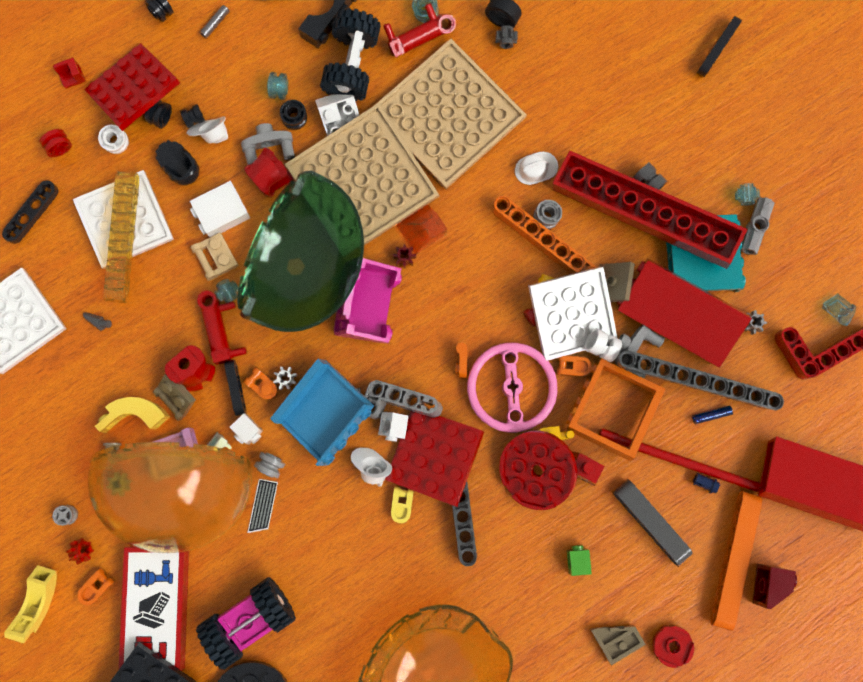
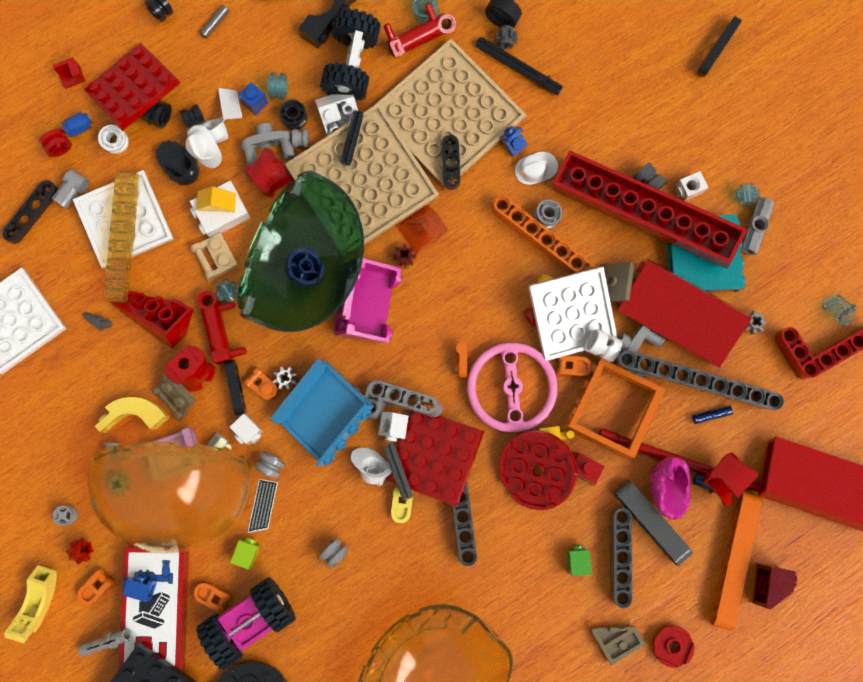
none -> light grey piece [51,169,90,209]
none -> blue brick [62,111,92,137]
none -> light grey pin [78,628,132,657]
none -> red wedge [111,290,193,348]
none -> blue brick [122,575,158,602]
none -> white piece [185,125,222,168]
none -> orange plate [194,582,232,614]
none -> yellow slope [196,186,236,213]
none -> white sticker [218,88,242,120]
none -> lime brick [230,537,261,570]
none -> blue brick [238,82,268,115]
none -> dark blue cylinder [285,247,324,287]
none -> light grey wheel [292,129,309,148]
none -> light grey wheel [318,538,349,569]
none -> black axle [340,110,364,166]
none -> dark grey axle [384,443,413,500]
none -> black beam [442,135,460,190]
none -> black axle [476,37,563,96]
none -> blue bracket [500,126,528,156]
none -> dark grey beam [610,507,632,608]
none -> dark pink hair [649,457,691,520]
none -> white brick [675,171,709,201]
none -> red piece [703,452,758,506]

